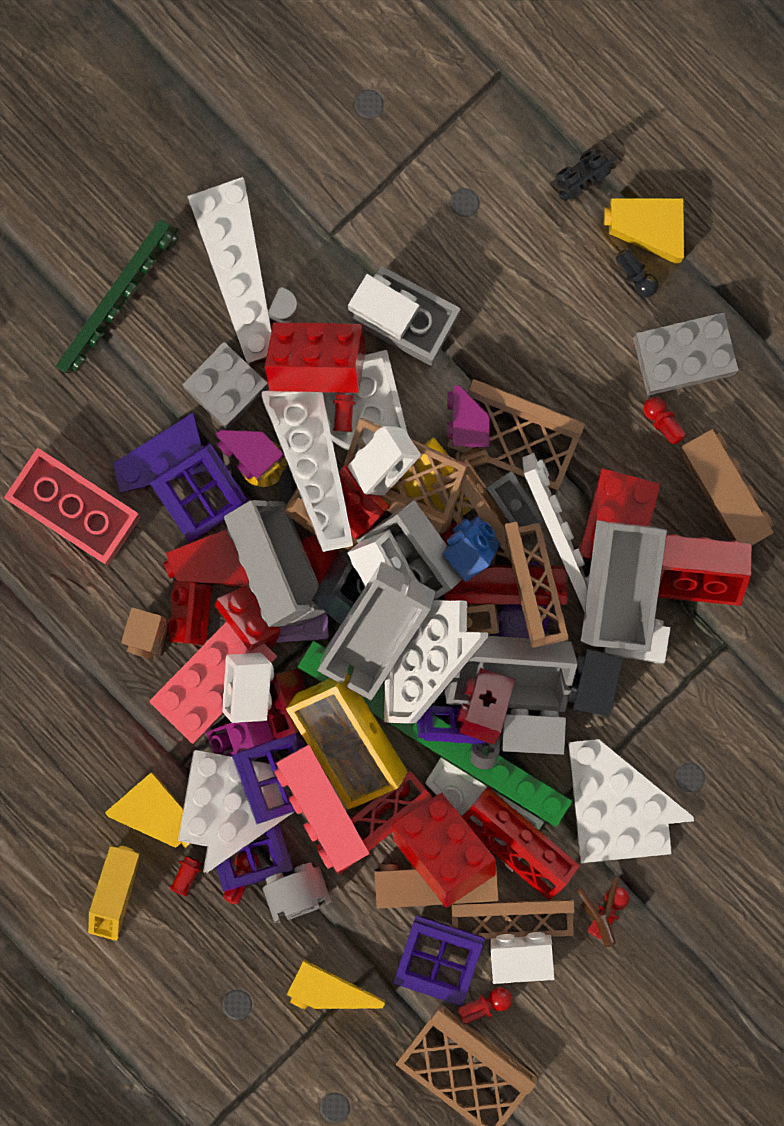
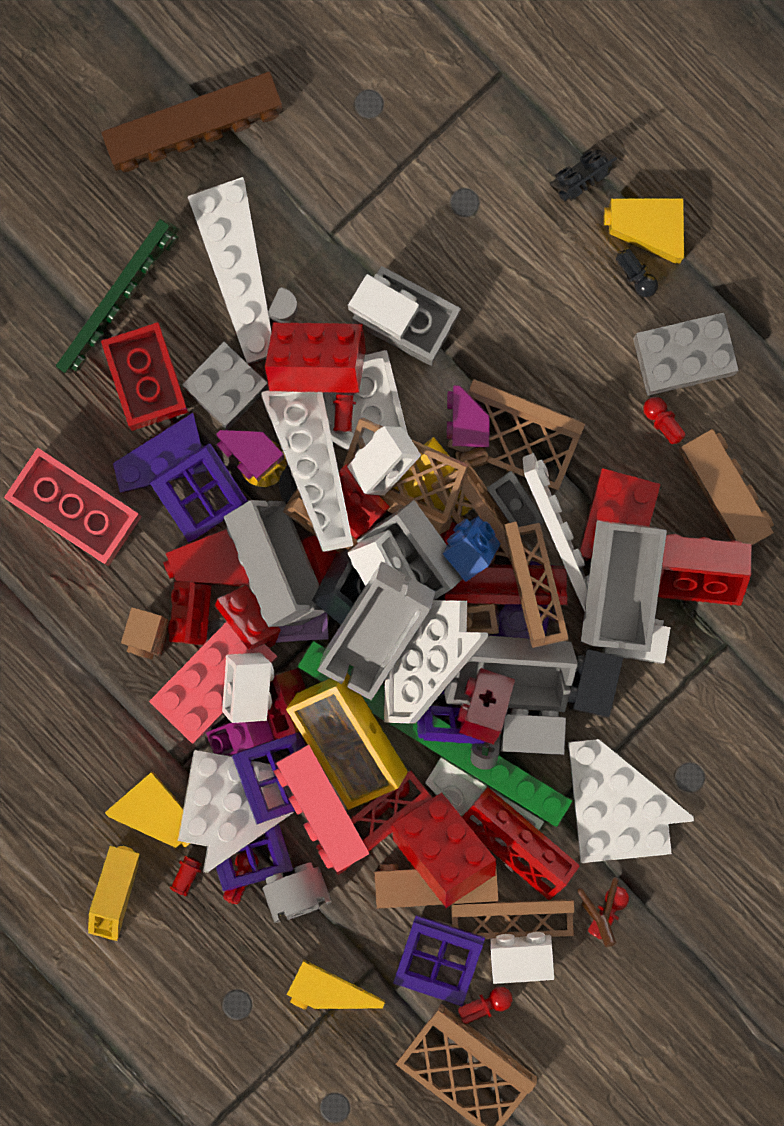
none -> reddish brown brick [101,71,283,172]
none -> red brick [101,322,188,431]

